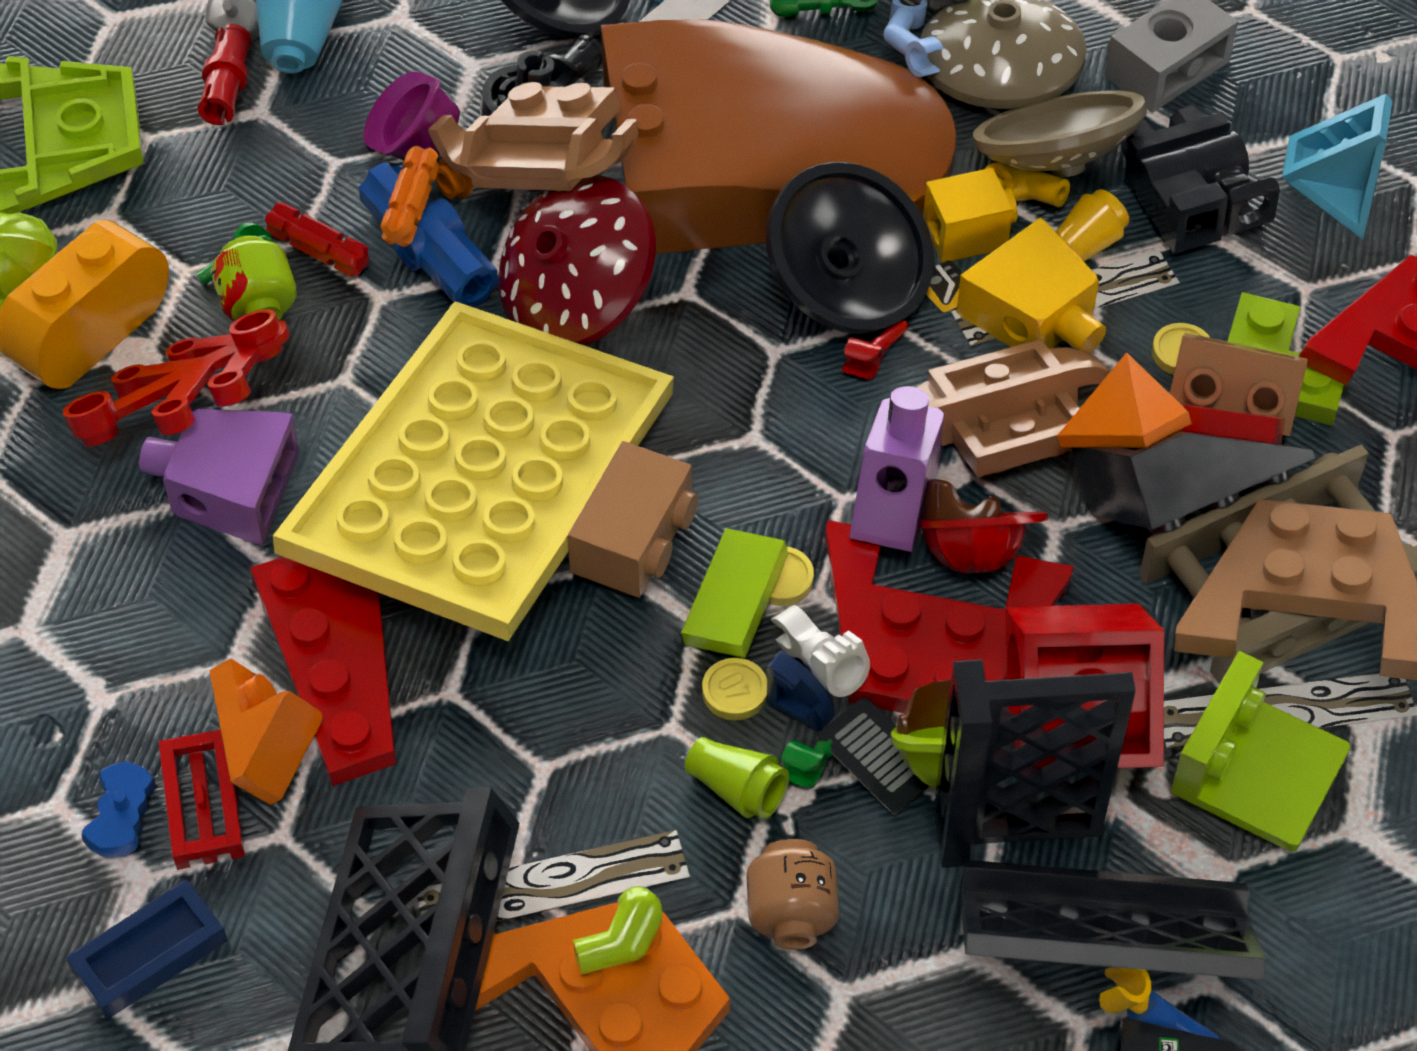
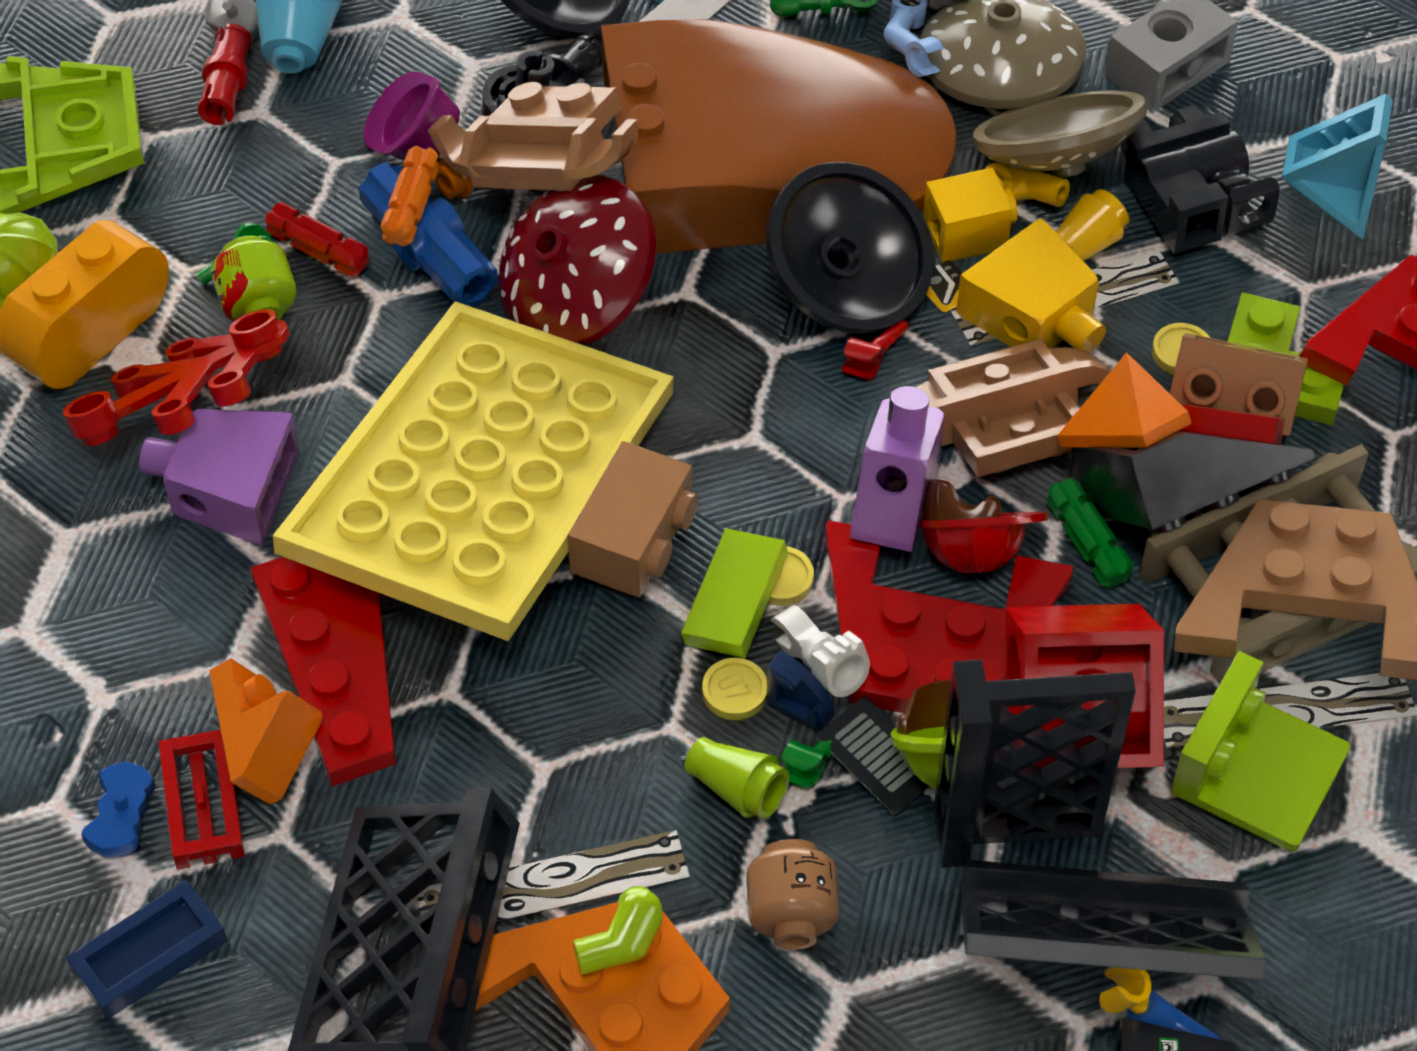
none -> green axle [1047,478,1134,589]

